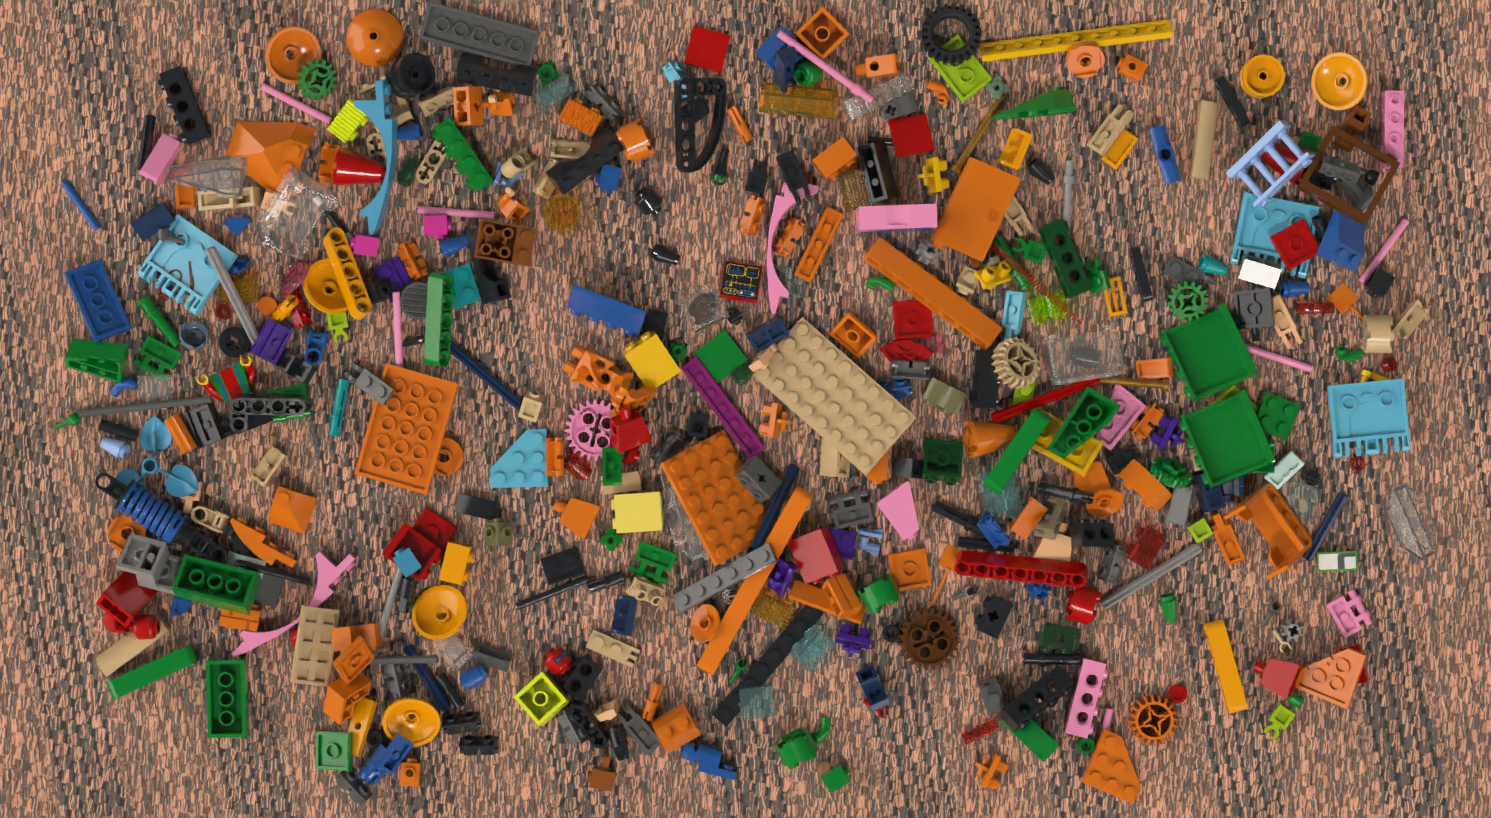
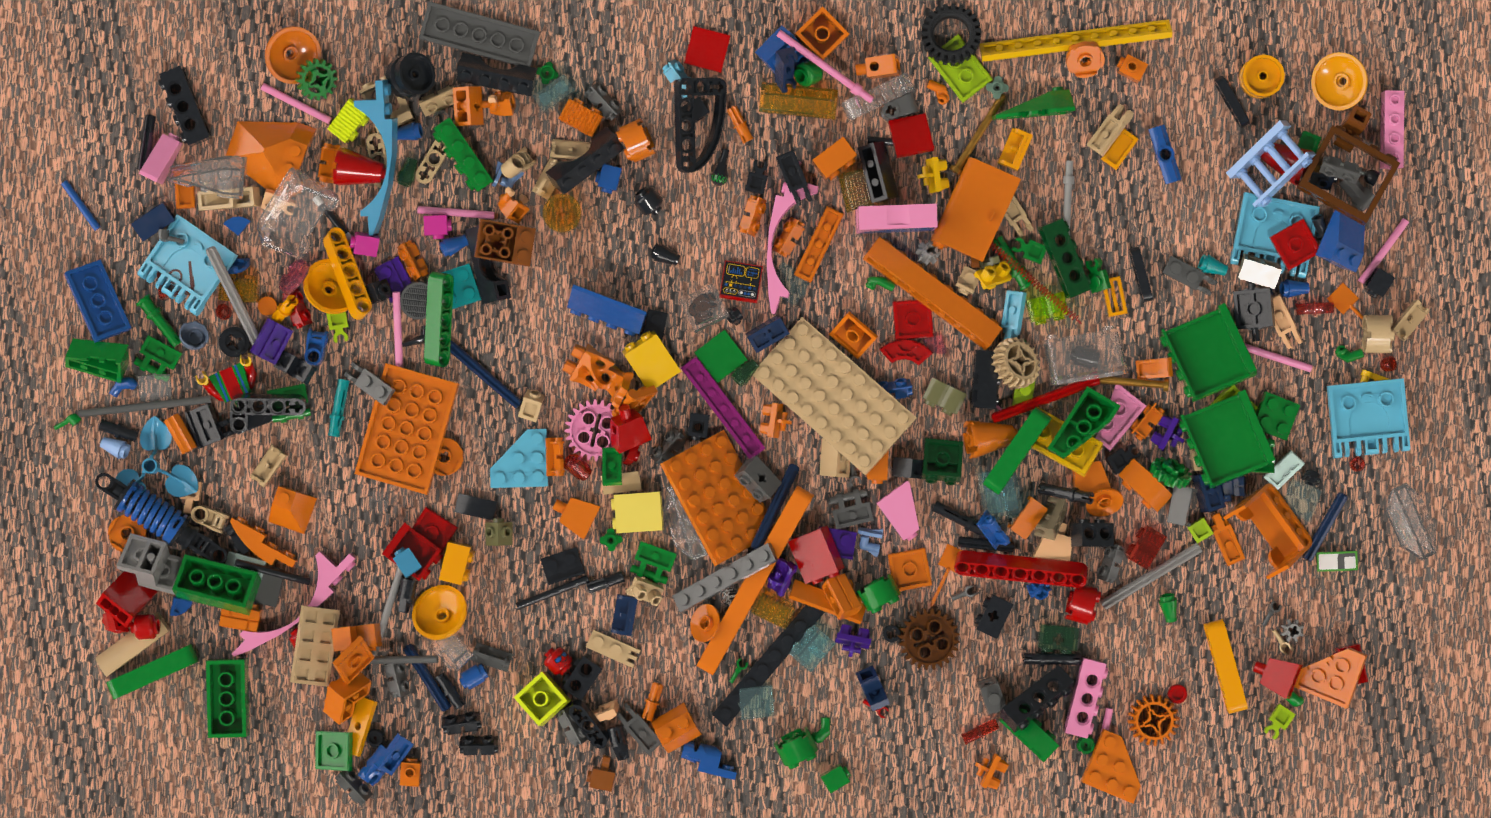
orange dish [346,9,404,67] -> none
light orange dish [382,697,441,747] -> none
green plate [669,342,688,360] -> none
light nougat plate [748,343,778,372] -> none
dark grey hinge [891,359,930,381] -> none
black cone [1026,158,1055,185] -> none
green gear [1167,279,1209,322] -> none
tan brick [1189,100,1218,181] -> none
bright pink plate [1326,589,1373,638] -> none

